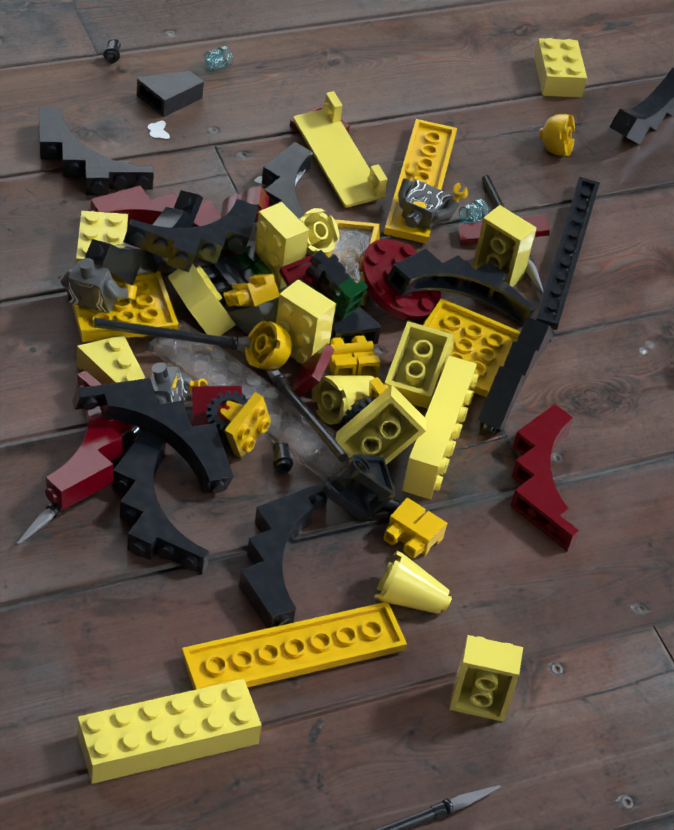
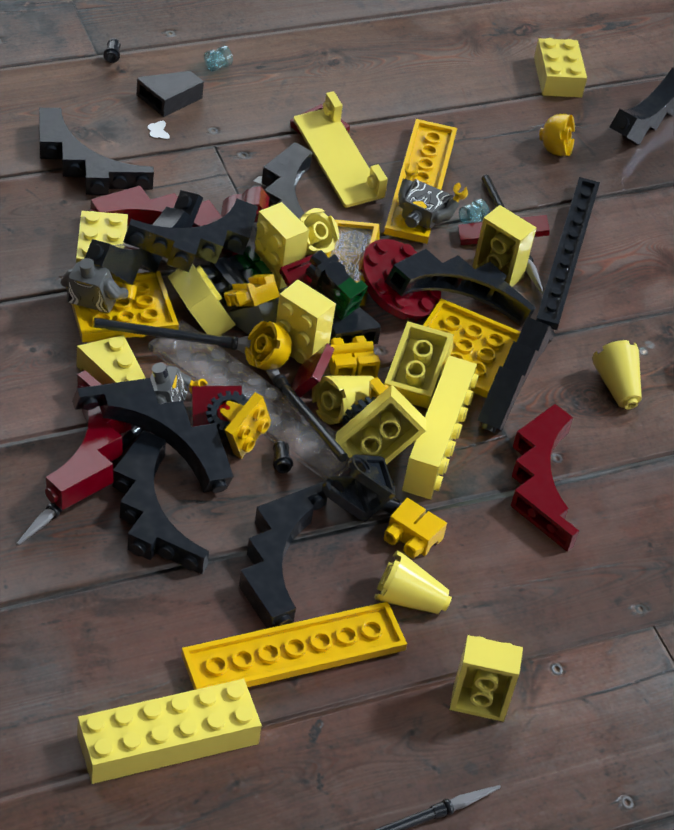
none -> light yellow cone [592,340,642,409]

